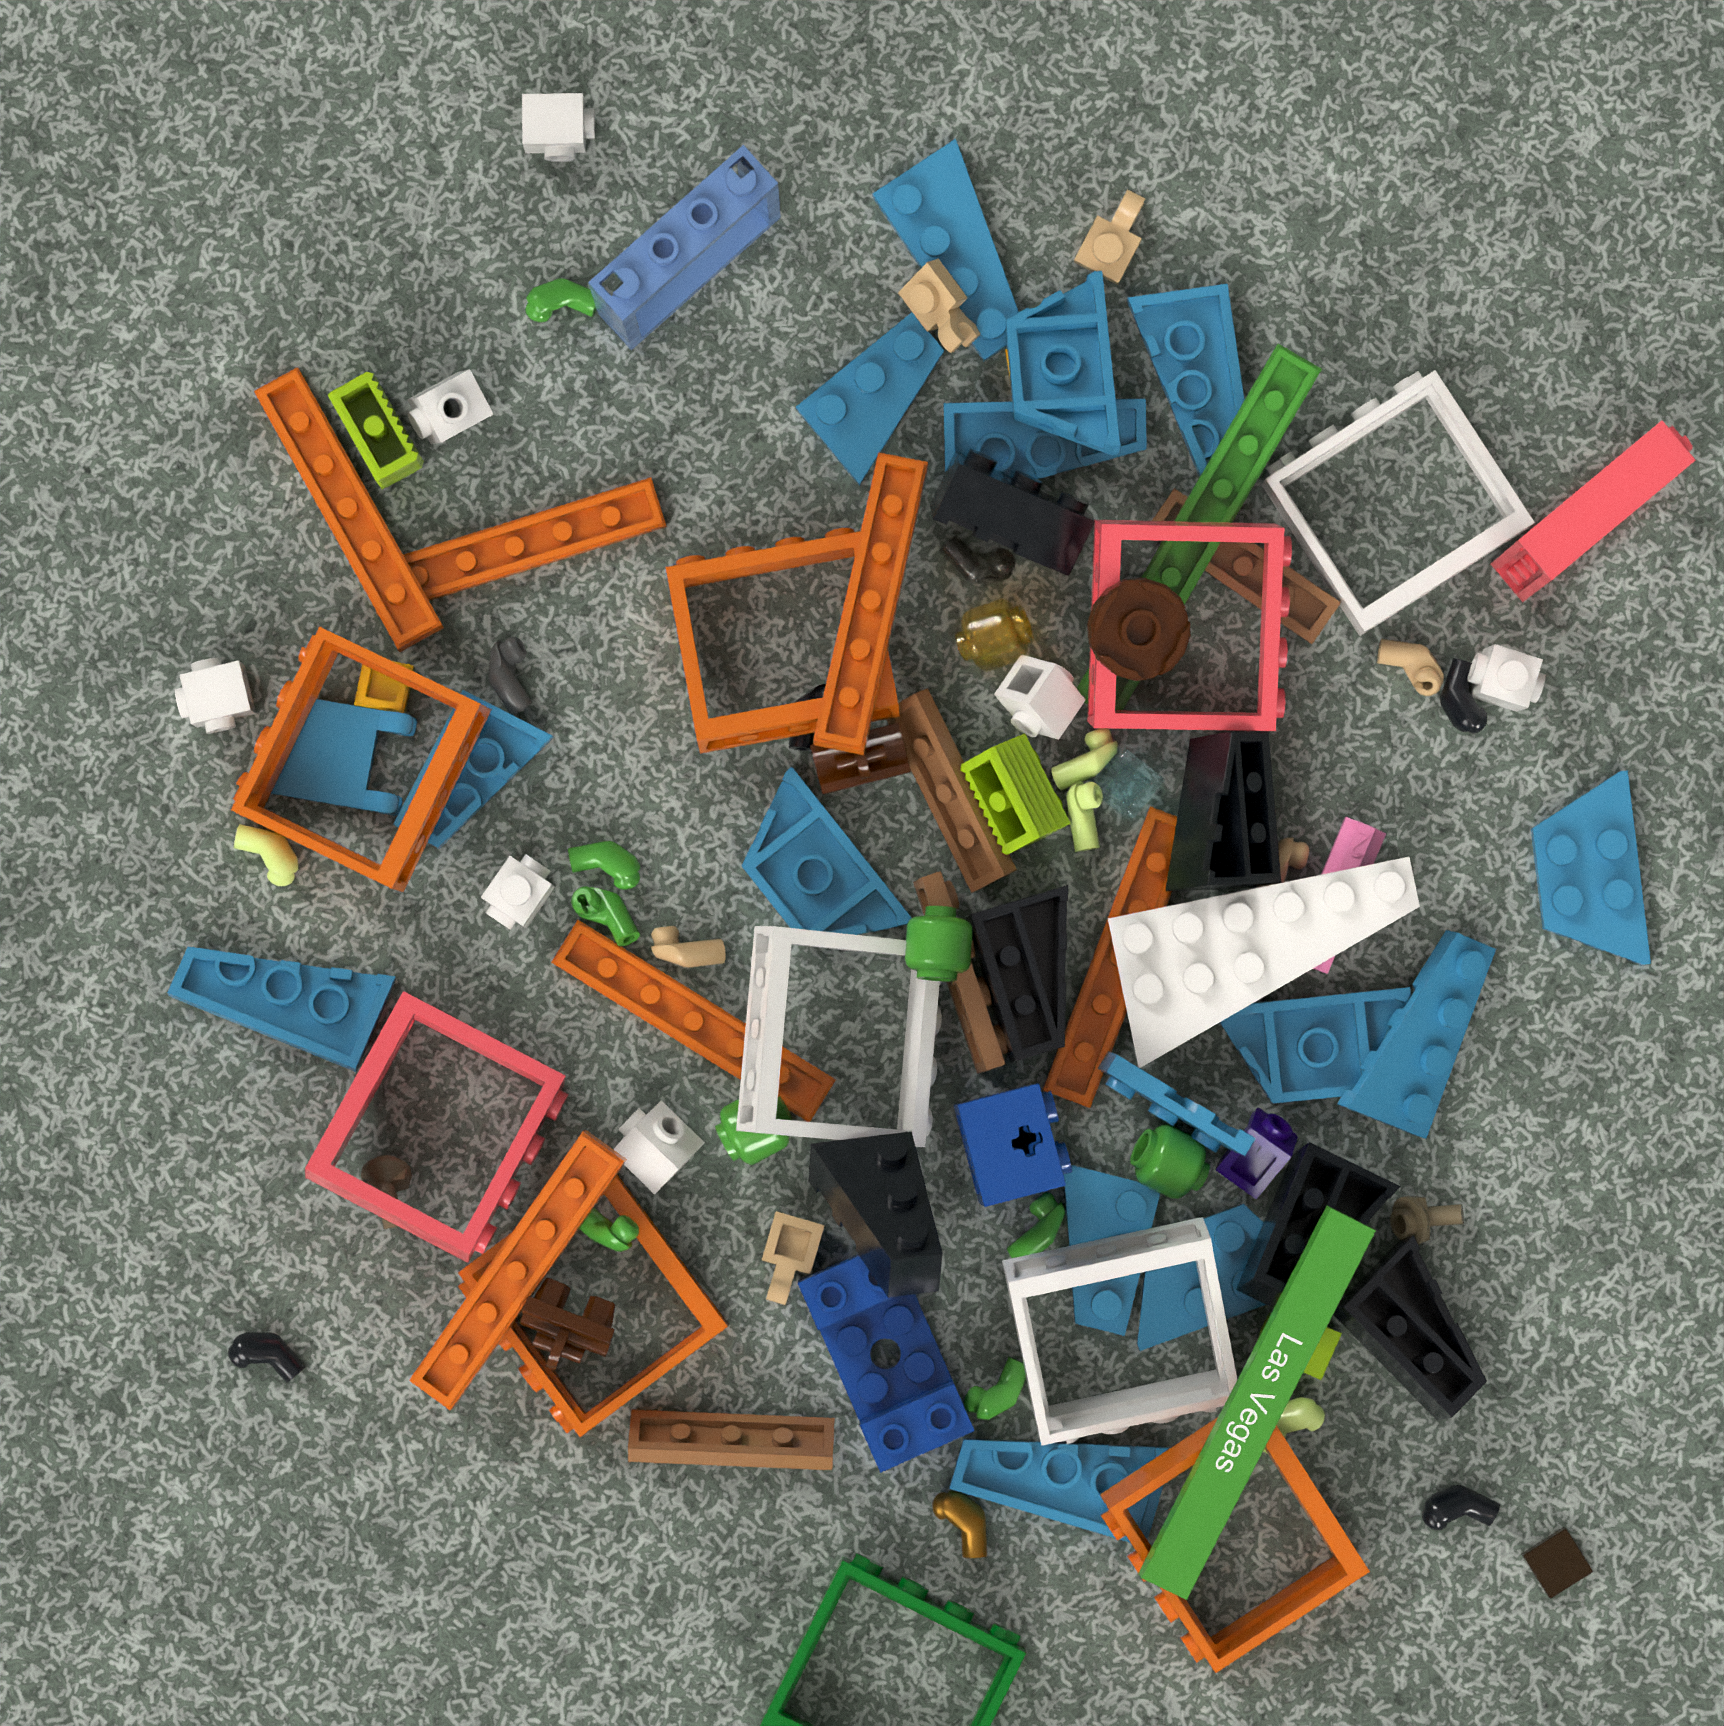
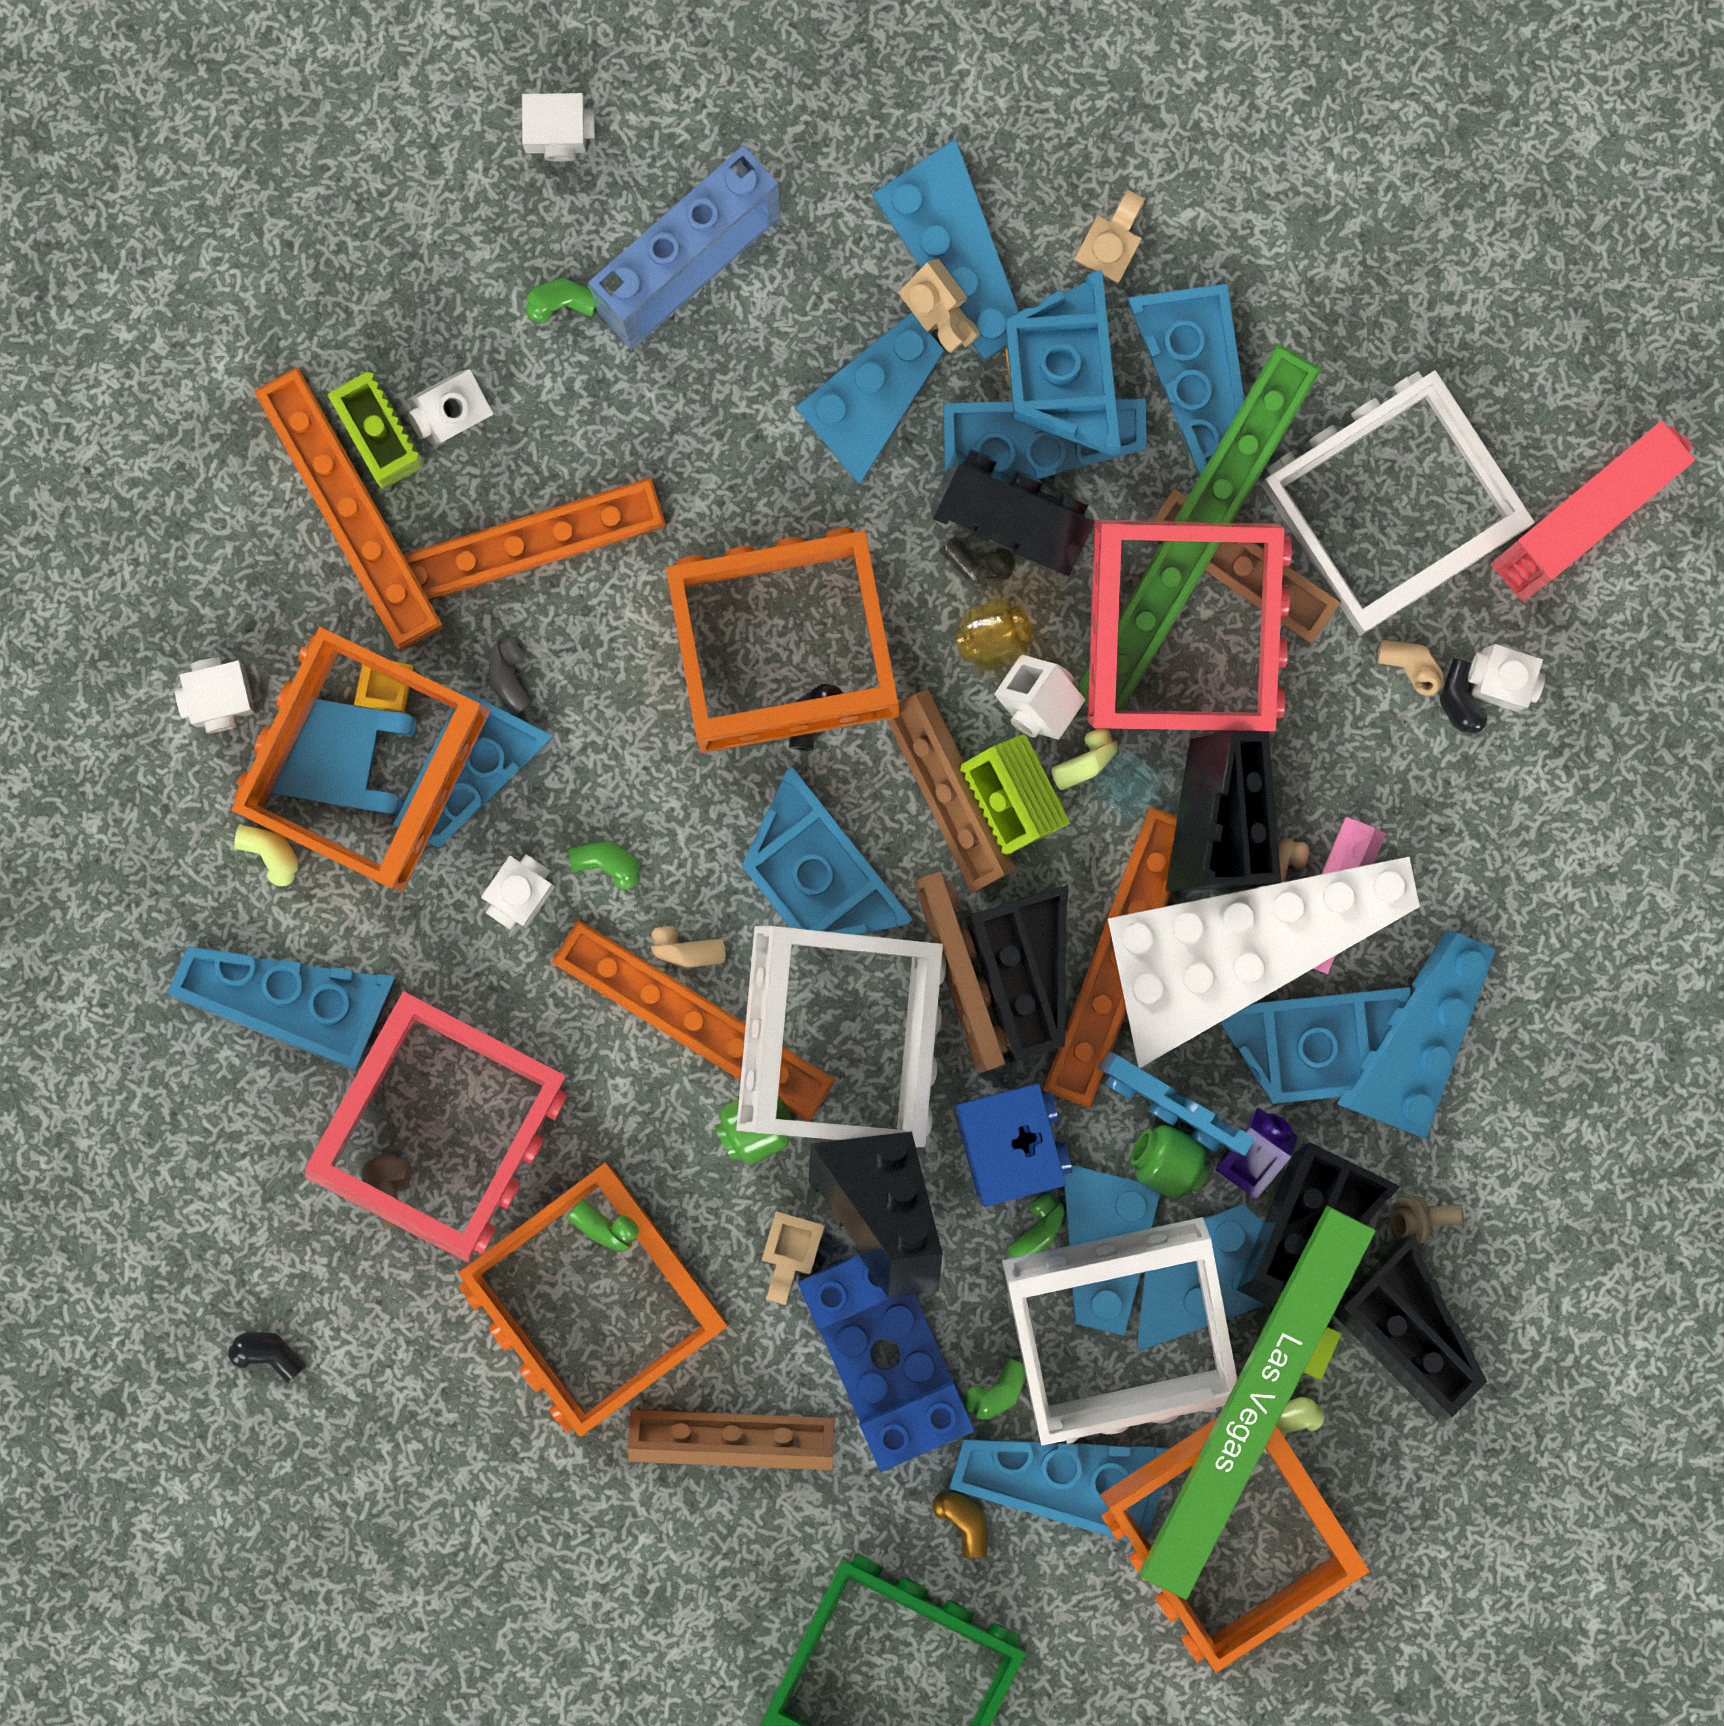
orange tile [409,1130,627,1410] -> none
reddish brown hips [520,1278,615,1370] -> none
bright green arm [571,886,640,947] -> none
white brick [614,1100,705,1194] -> none
reddish brown hips [810,723,911,795] -> none
orange tile [813,452,928,755] -> none
bright green head [905,906,972,982] -> none
yellowish green arm [1066,781,1103,852] -> none
reddish brown tile [1087,577,1191,681] -> none
black arm [1422,1485,1500,1530] -> none
dark brown tile [1521,1527,1593,1599] -> none
dark azure wing [1531,770,1651,965] -> none

